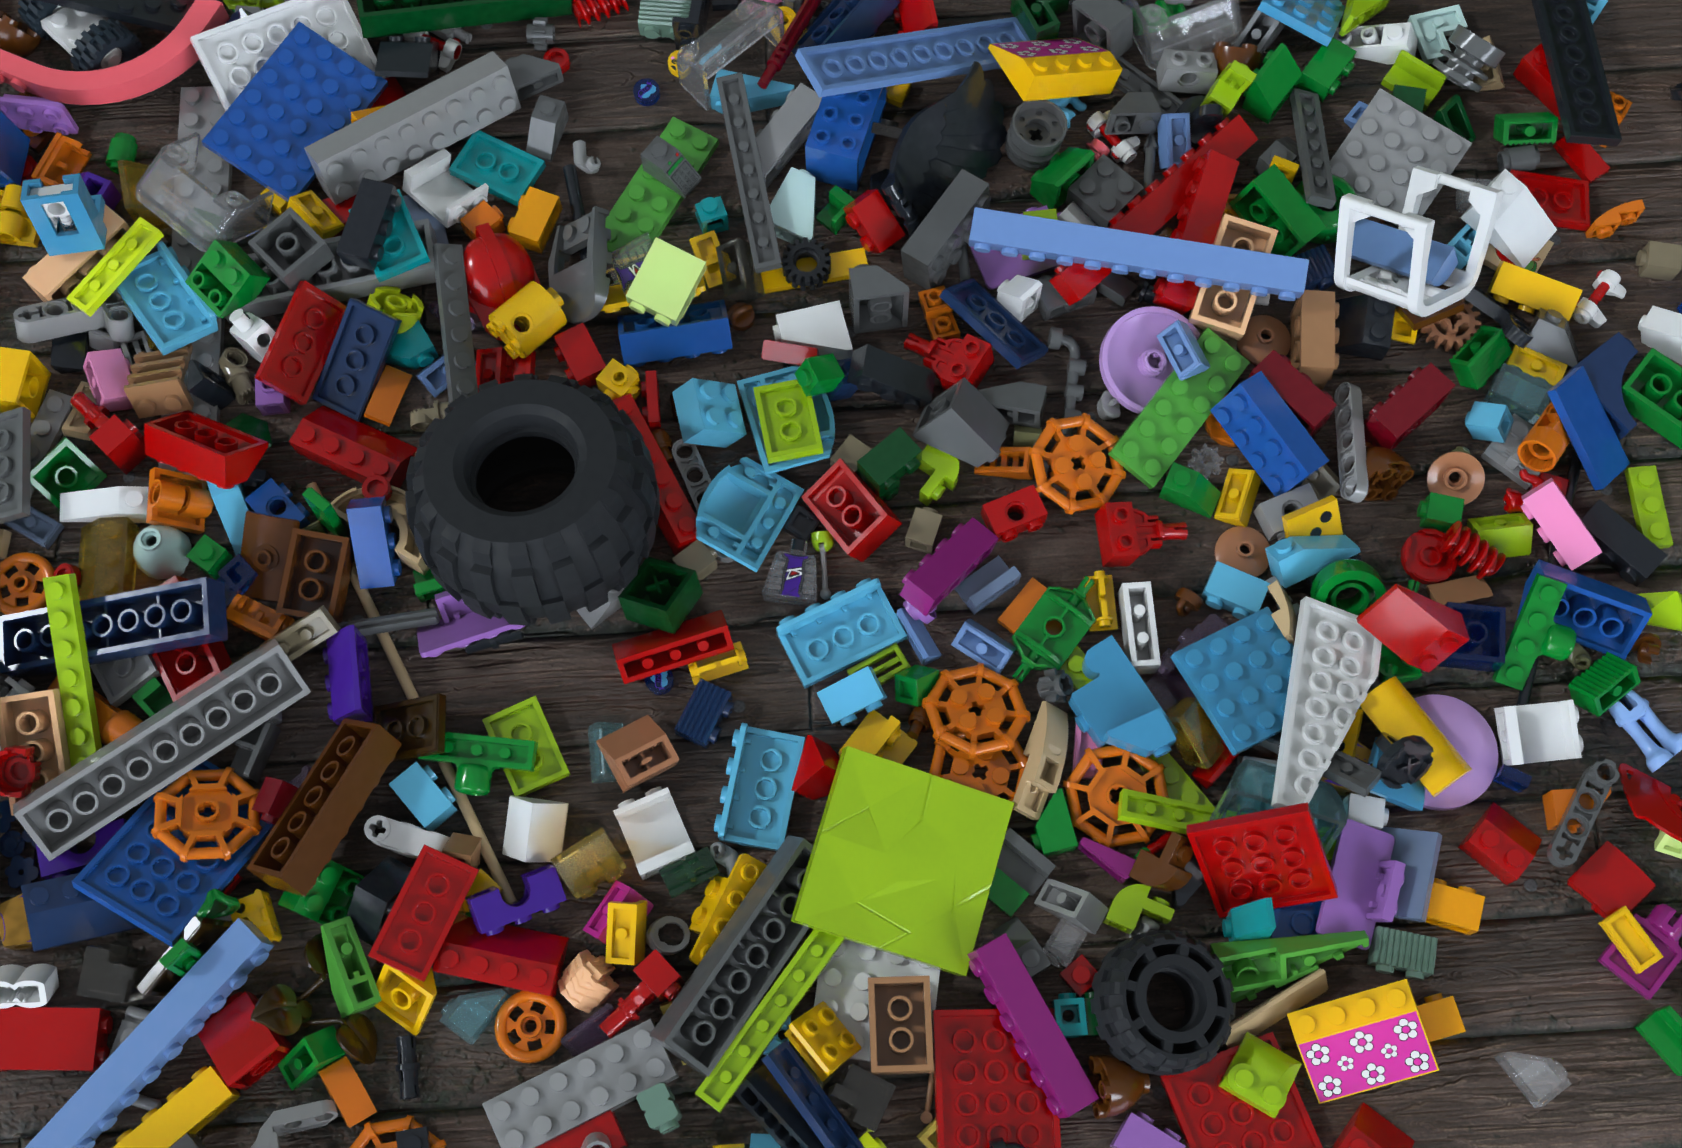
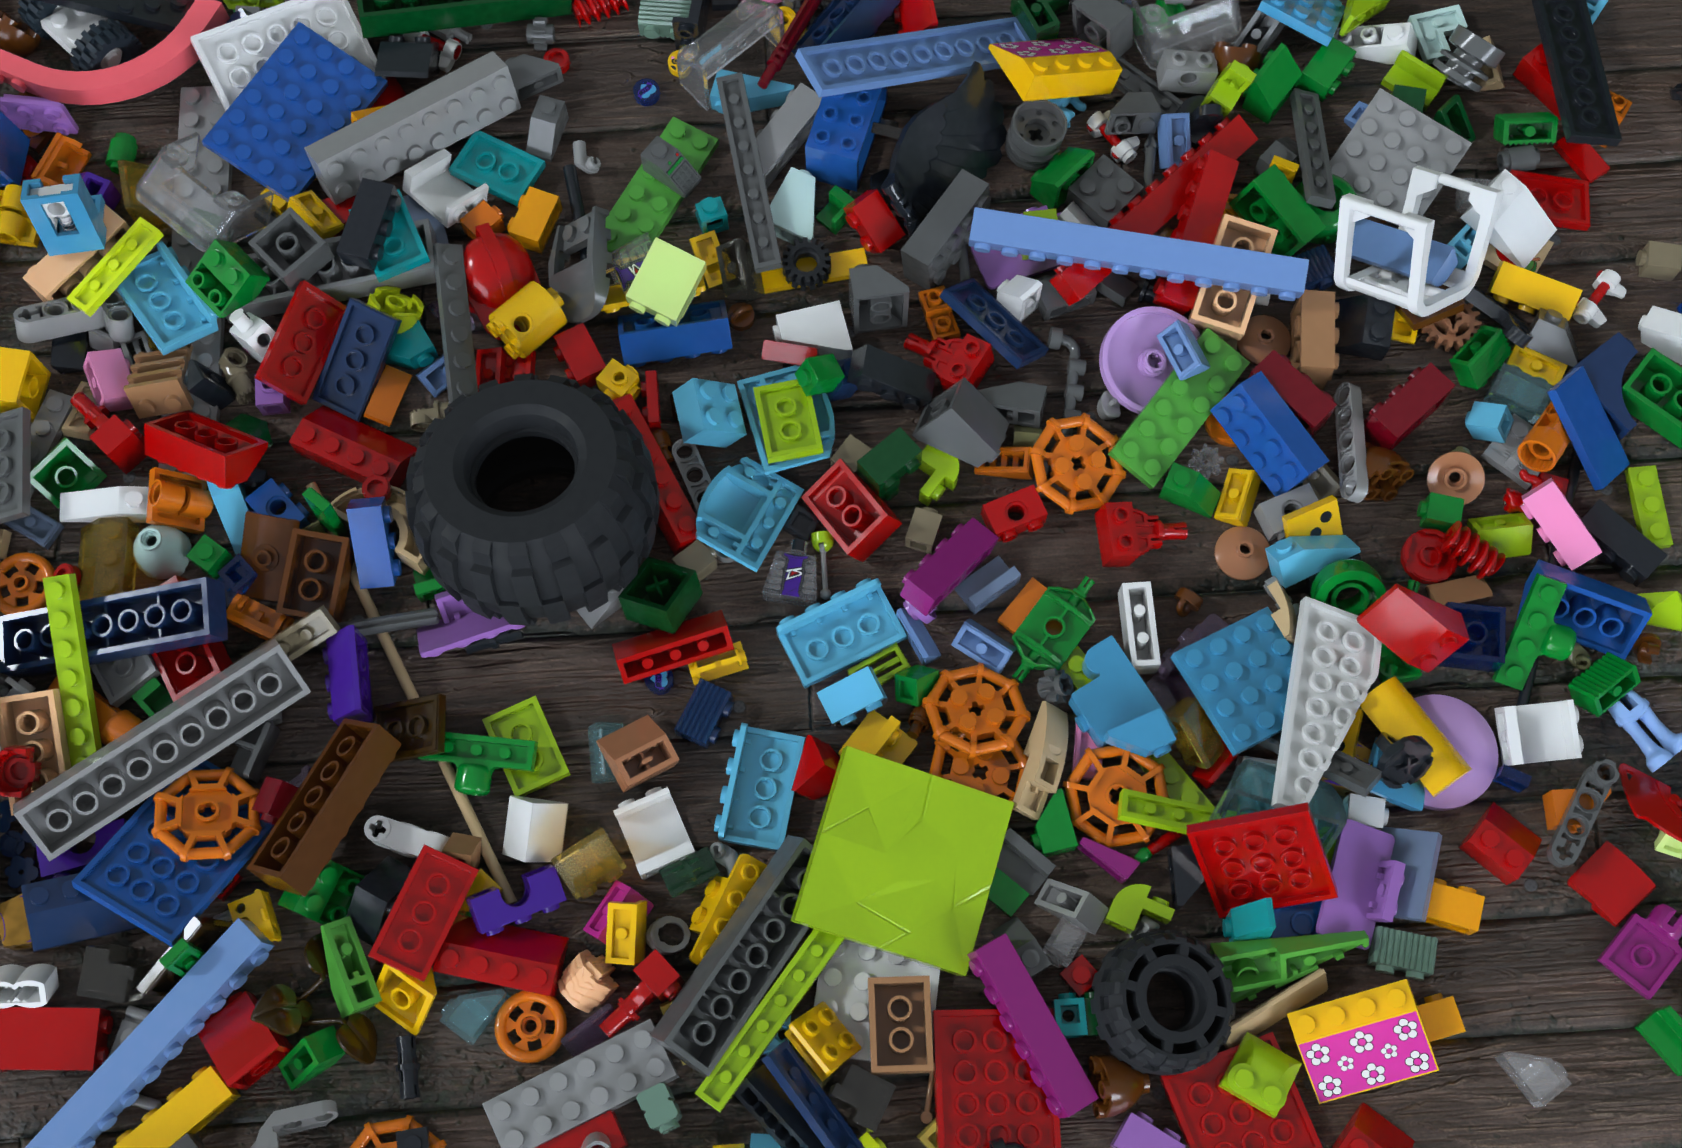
green piece [197,889,240,919] -> none
orange slope [318,1055,377,1128] -> none
medium azure brick [389,761,458,831] -> none
yellow tile [887,83,912,108] -> none
yellow hinge [1085,570,1118,632] -> none
coral plate [1086,138,1110,162] -> none
reddish brown brick [1128,831,1193,892] -> none
medium azure brick [1201,561,1270,620] -> none
orange slope [1585,199,1645,239] -> none
yellow tile [1599,906,1664,974] -> none

